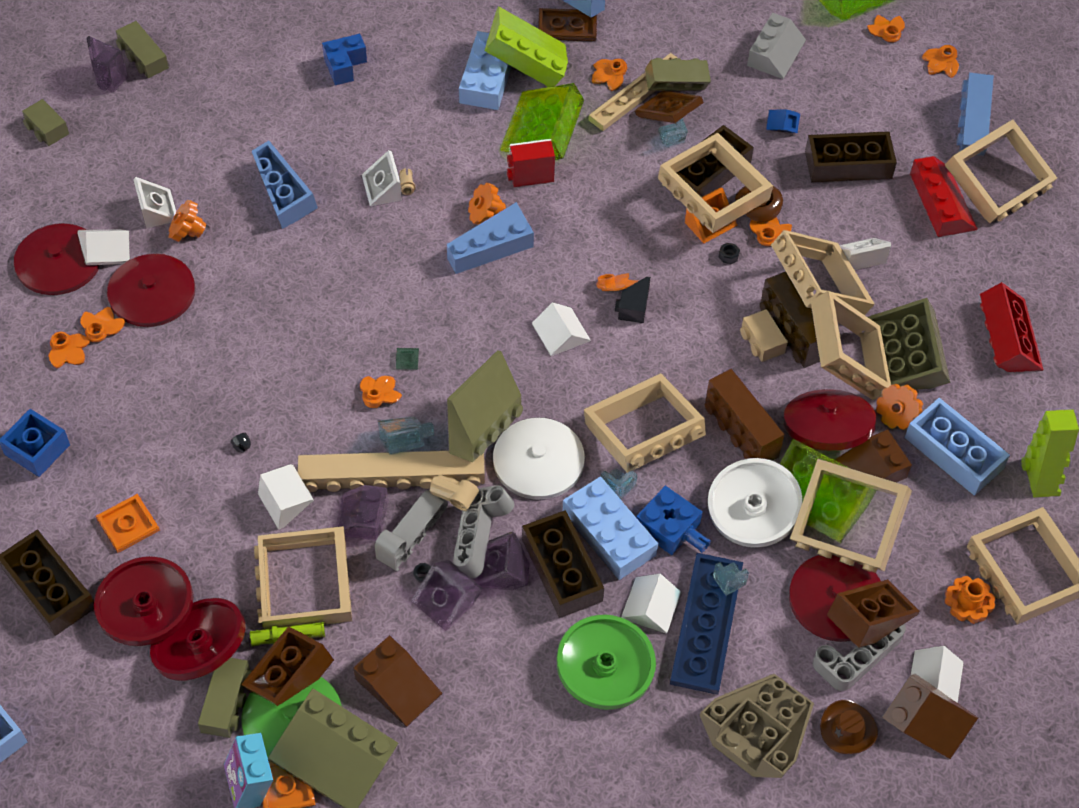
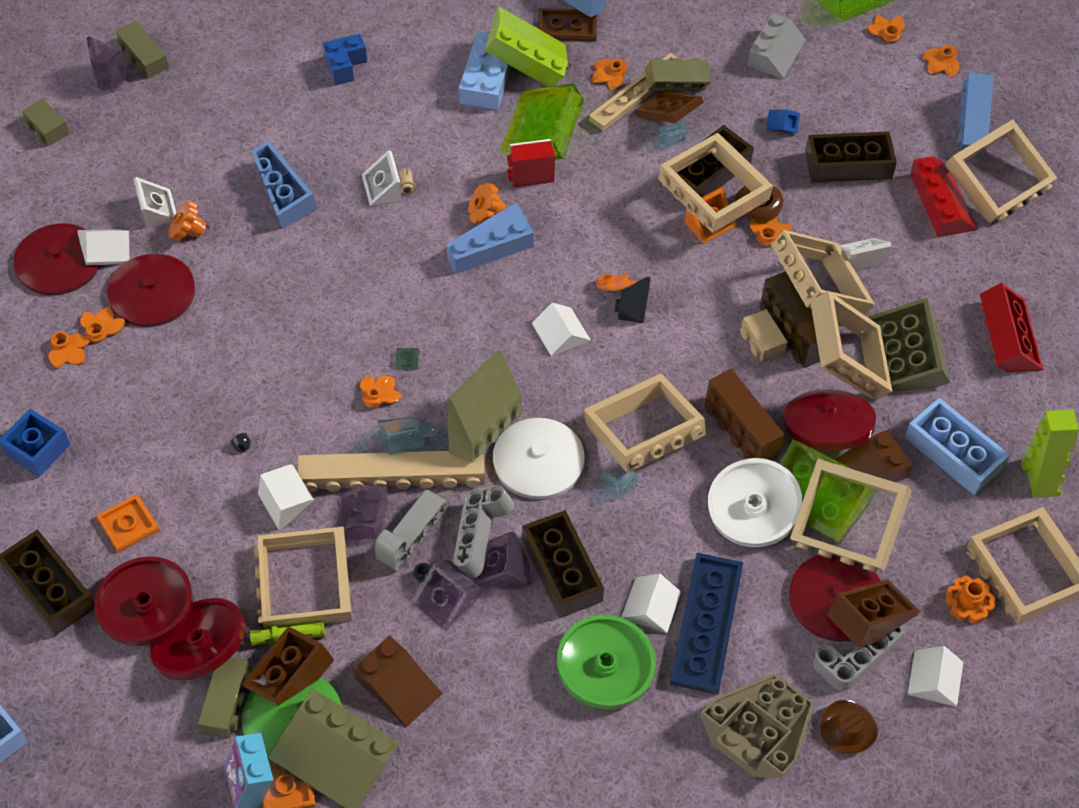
tan piece [429,474,479,511] -> none
light blue brick [563,476,658,580] -> none
blue brick [636,485,711,555] -> none
clear light blue panel [713,562,749,595] -> none
black tile [718,243,740,264] -> none
orange plant [876,384,923,430] -> none
reddish brown slope [882,673,979,759] -> none

